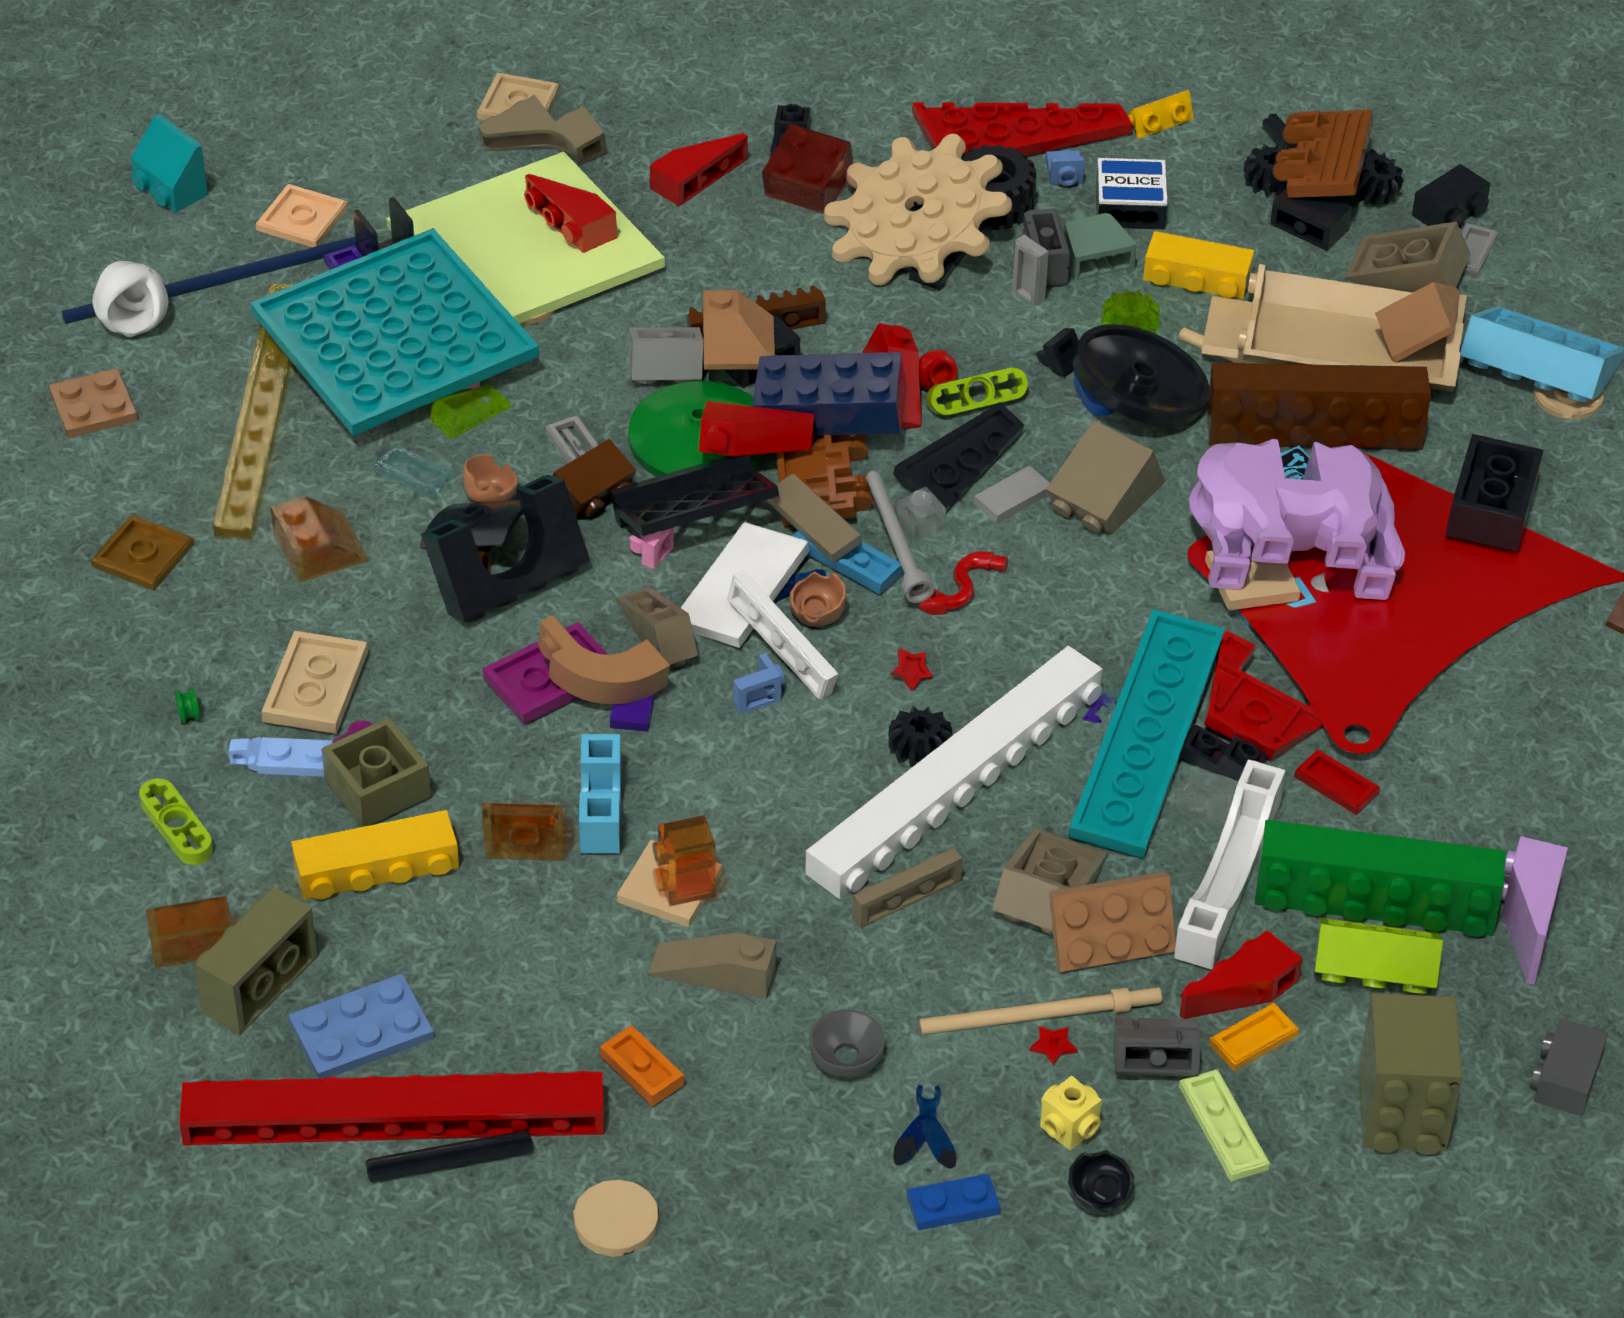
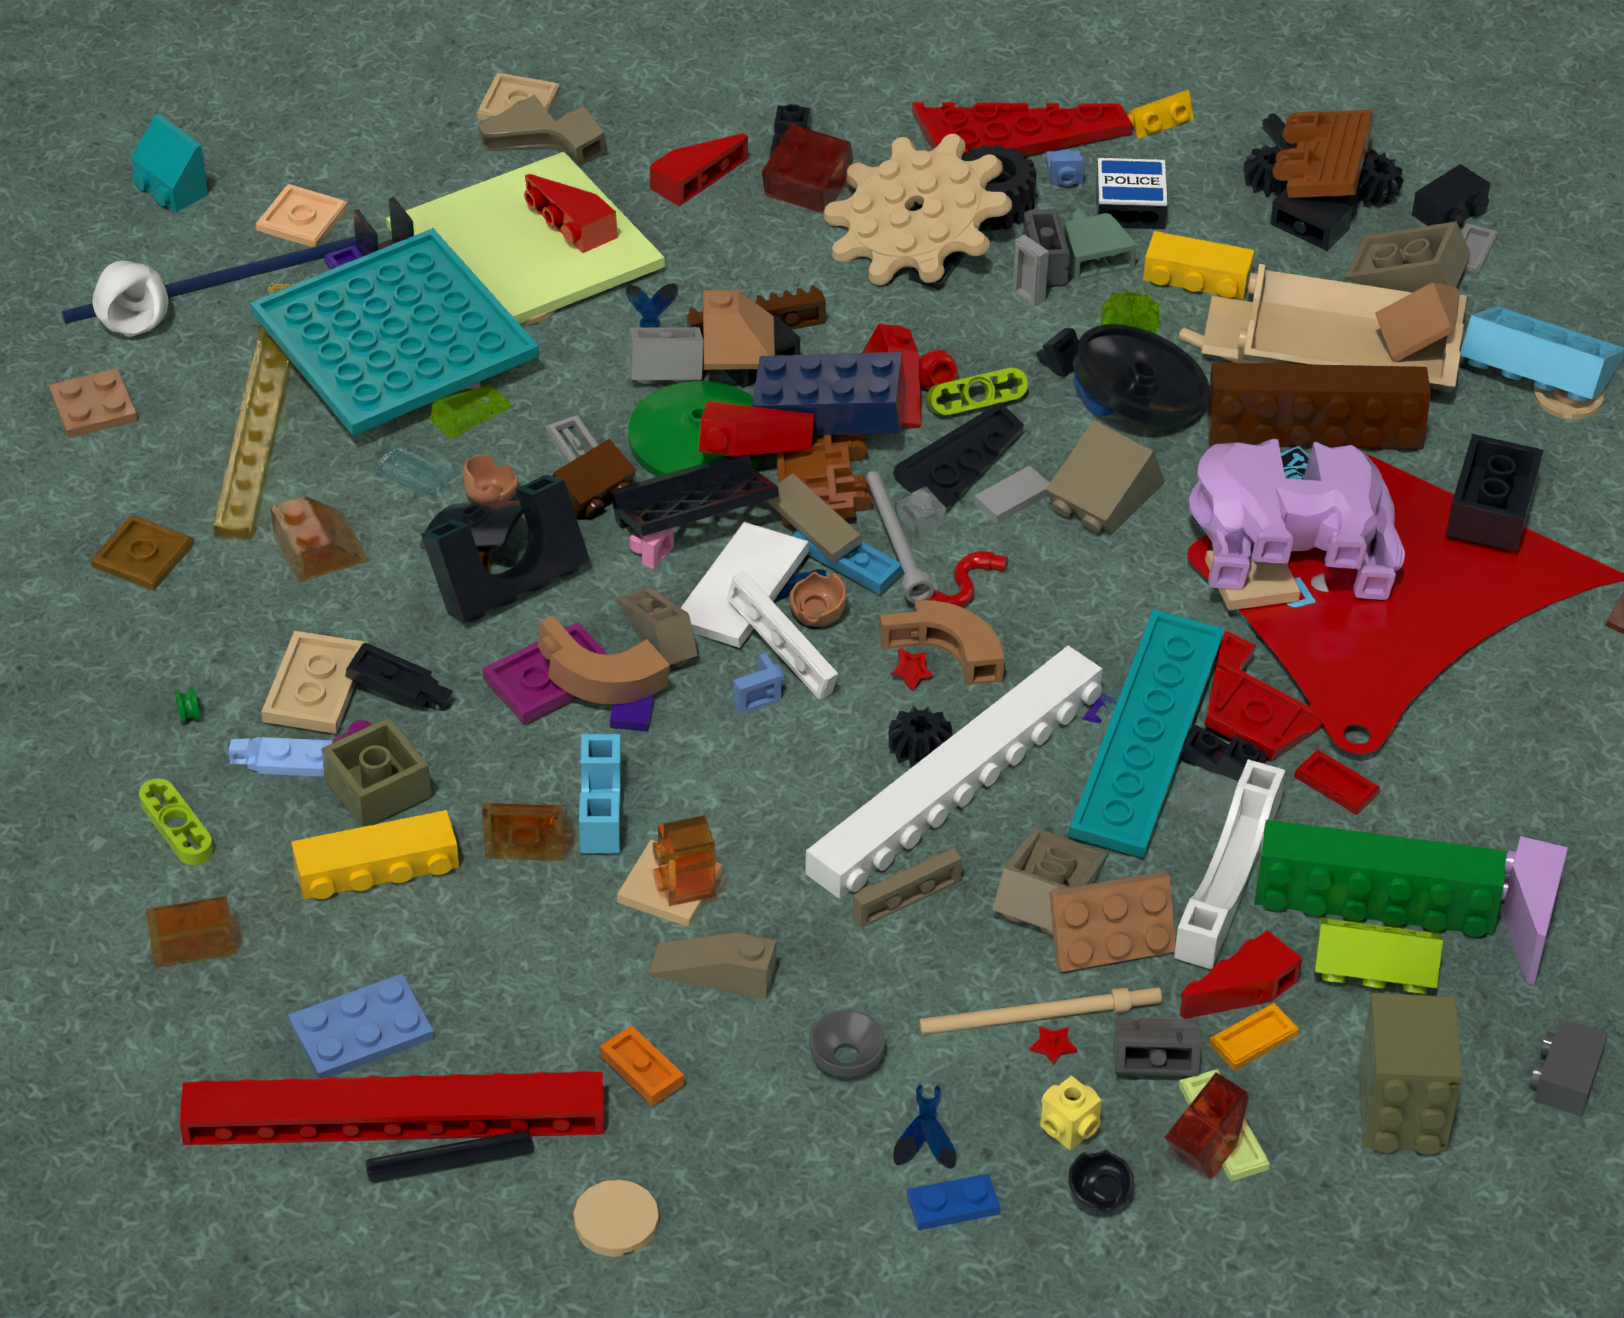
olive brick [195,887,318,1035] -> none
none -> black hinge [345,642,453,711]
none -> clear blue piece [626,283,678,328]
none -> medium nougat arch [879,600,1005,685]
none -> clear red slope [1164,1072,1250,1179]

